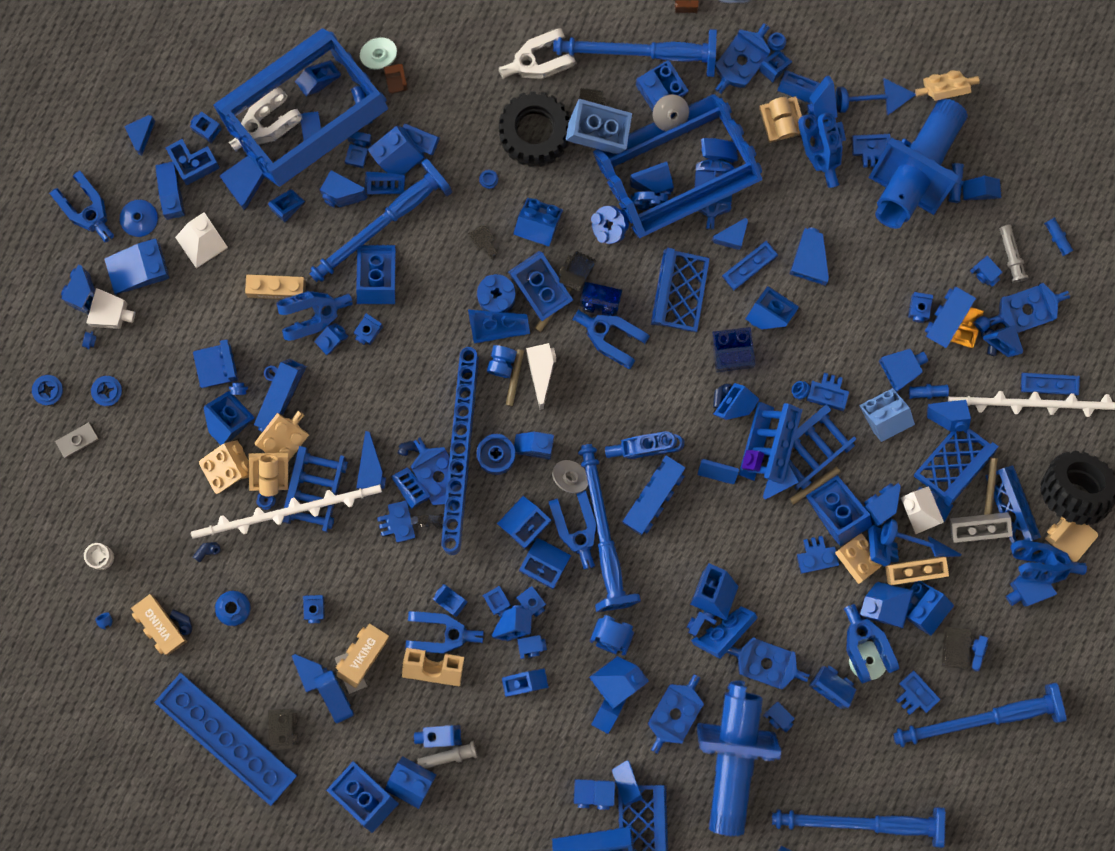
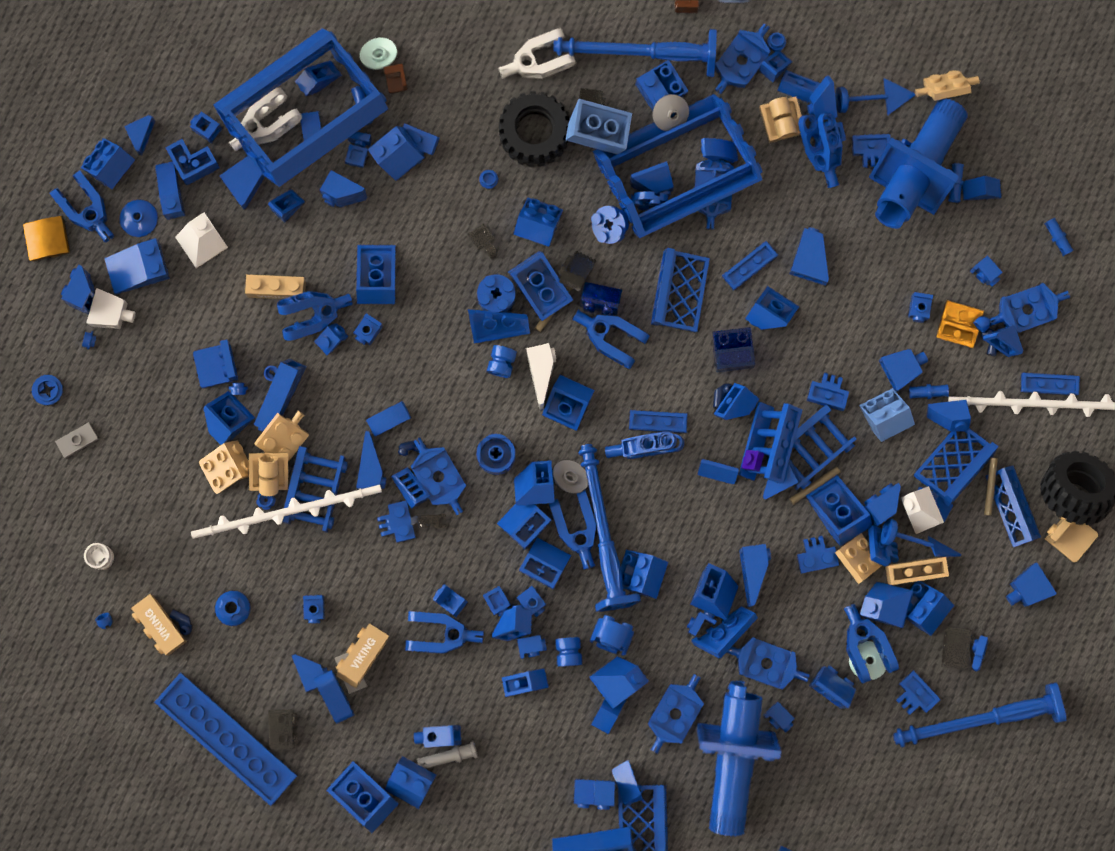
blue gear [91,376,122,406] -> none
dark blue arm [193,542,221,562] -> none
blue piece [309,158,452,282] -> none
blue slope [365,172,405,194] -> none
tan arch [402,648,464,686] -> none
blue beam [441,347,479,555] -> none
dark tan bar [505,349,524,407] -> none
blue slope [514,432,554,460] -> none
blue wedge [622,455,685,536] -> none
blue slope [712,218,748,250] -> none
blue piece [772,807,945,848] -> none
blue plate [791,381,810,400] -> none
blue wedge [925,287,976,348] -> none
light grey brick [949,512,1012,543] -> none
light grey pin [999,225,1029,283] -> none
blue piece [1010,540,1087,584] -> none
none -> pearl gold slope [23,216,70,262]
none -> blue slope [80,138,135,189]
none -> blue slope [366,401,411,437]
none -> blue slope [514,461,555,506]
none -> blue slope [542,375,595,431]
none -> blue wheel [555,637,582,667]
none -> blue slope [620,550,668,599]
none -> blue tile [629,410,687,433]
none -> blue slope [739,544,771,607]

